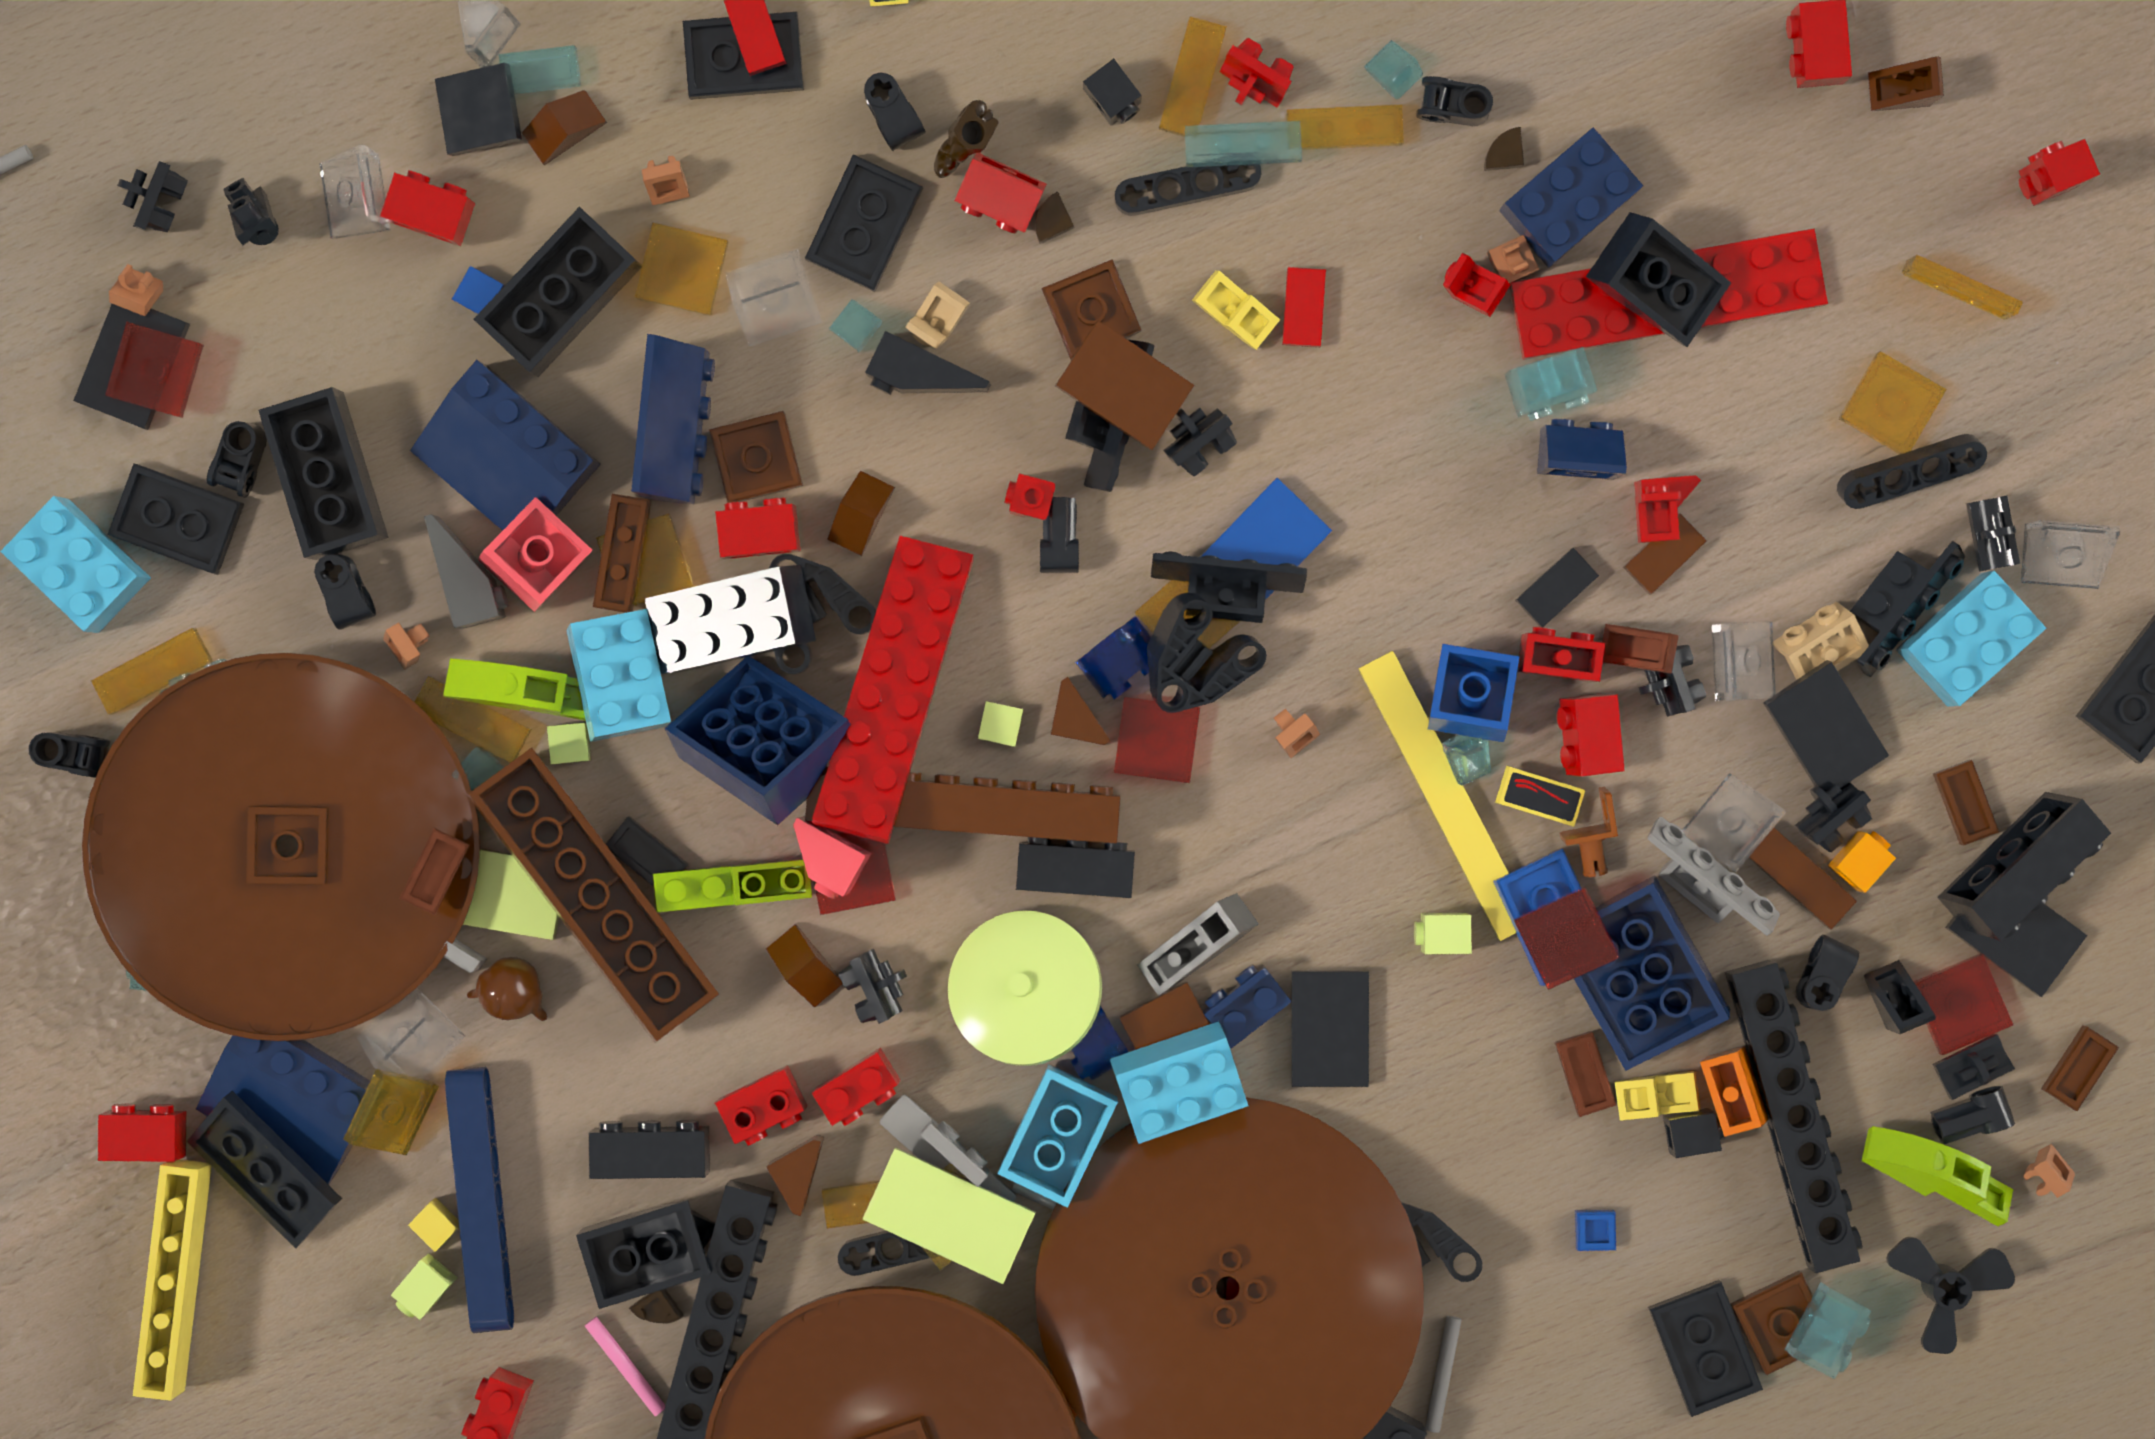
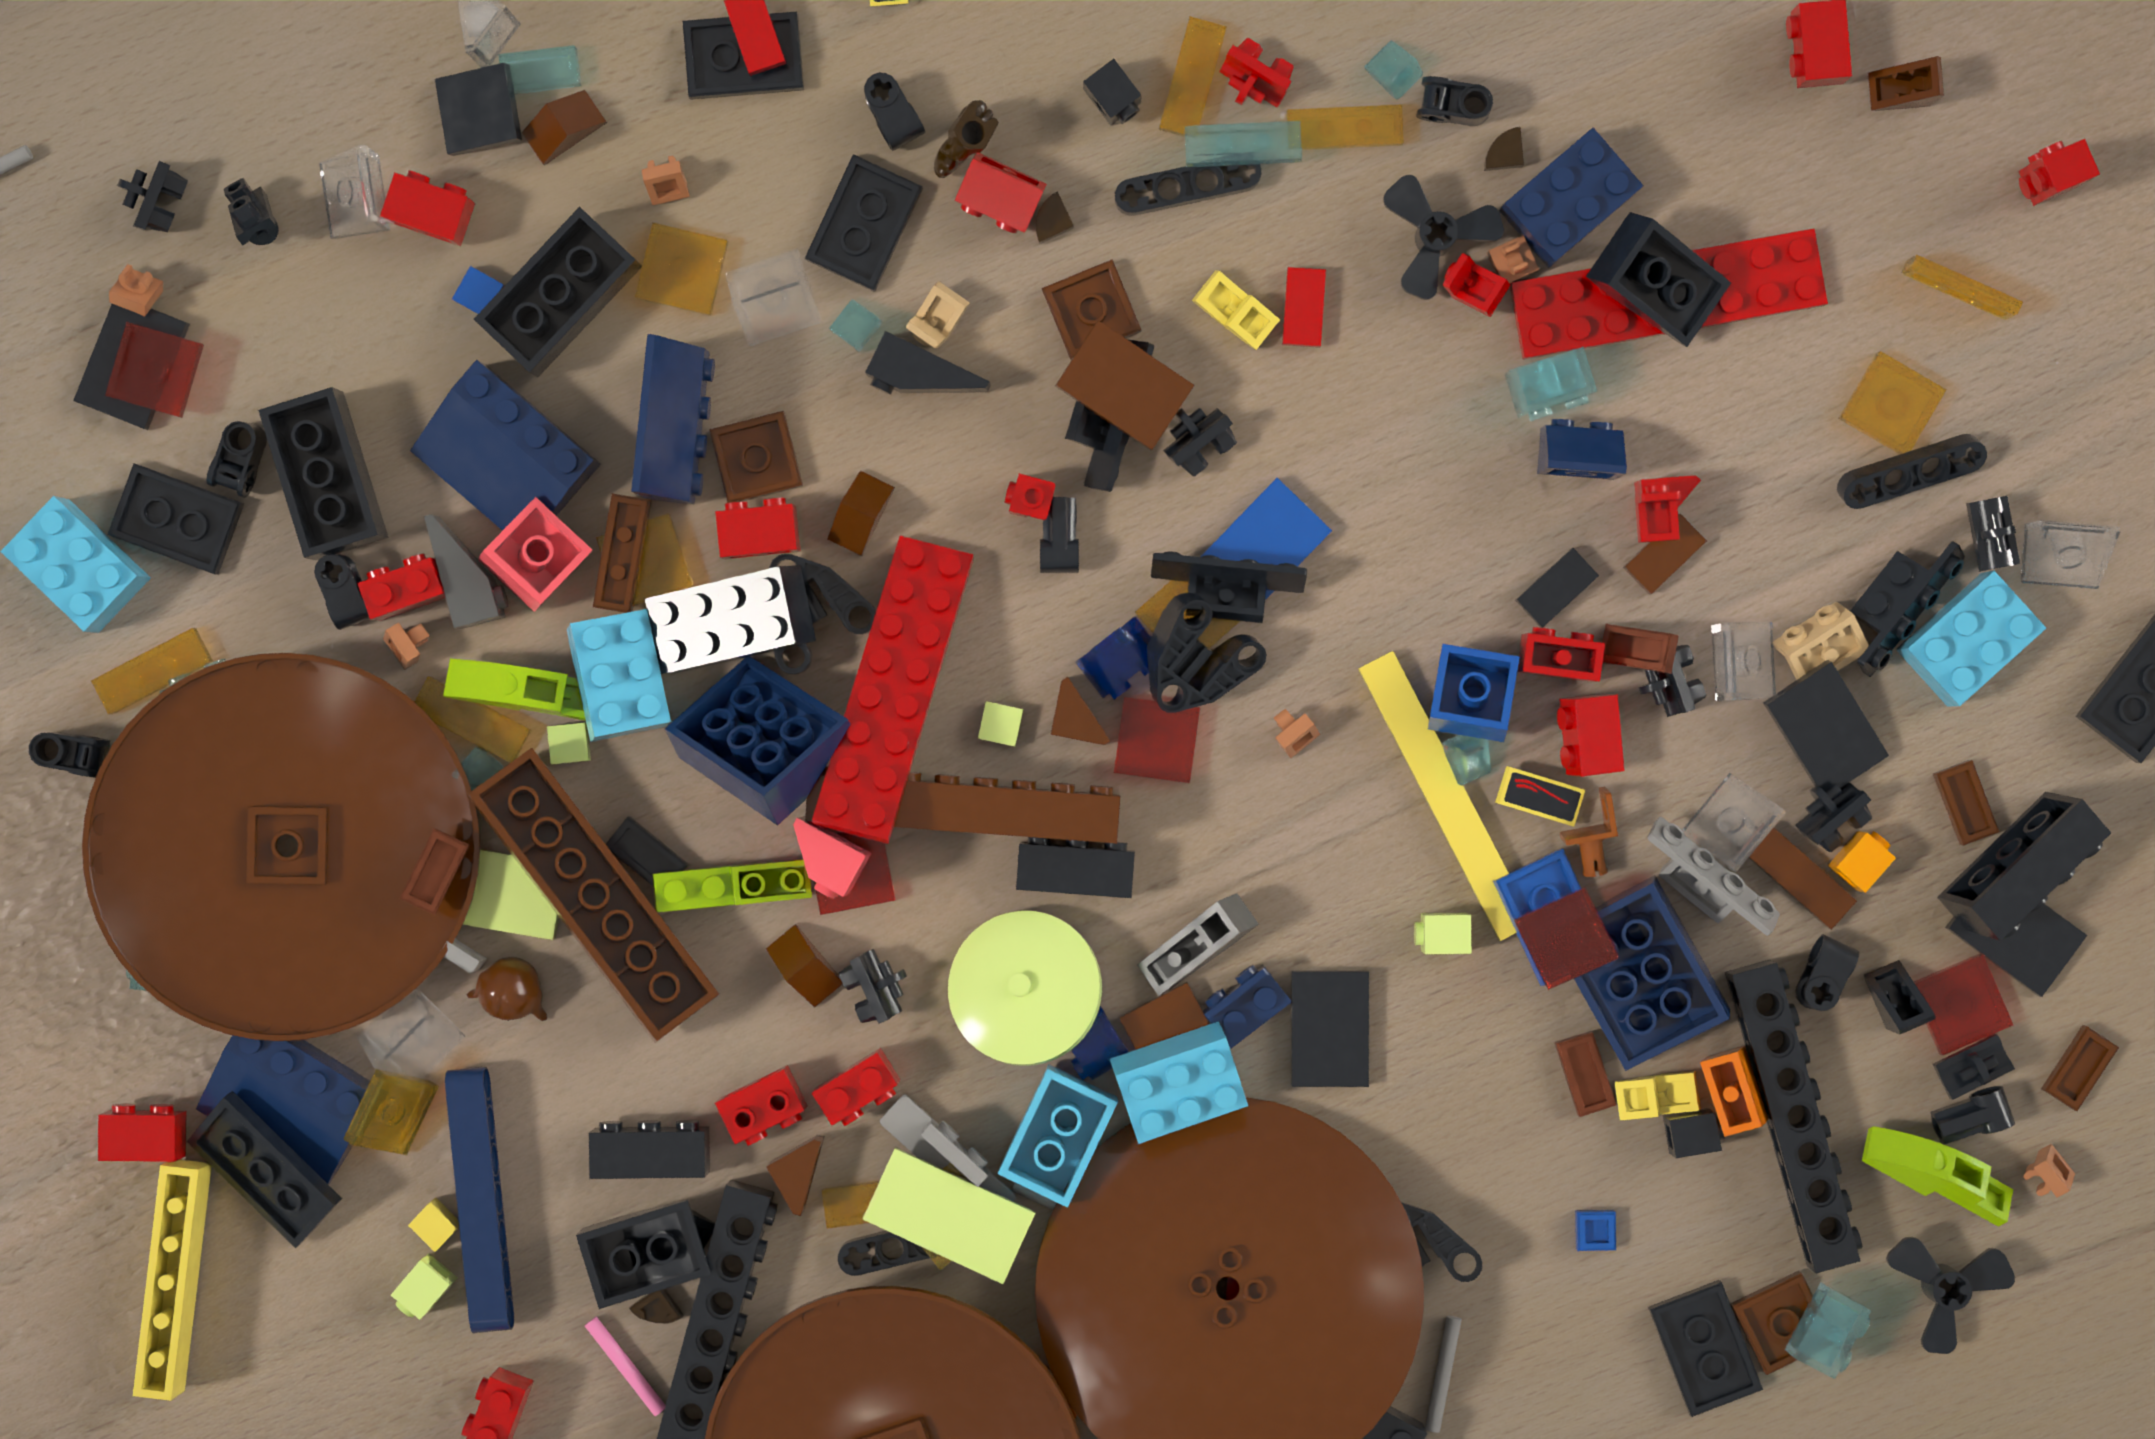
none -> red brick [357,554,446,621]
none -> black piece [1383,175,1504,300]

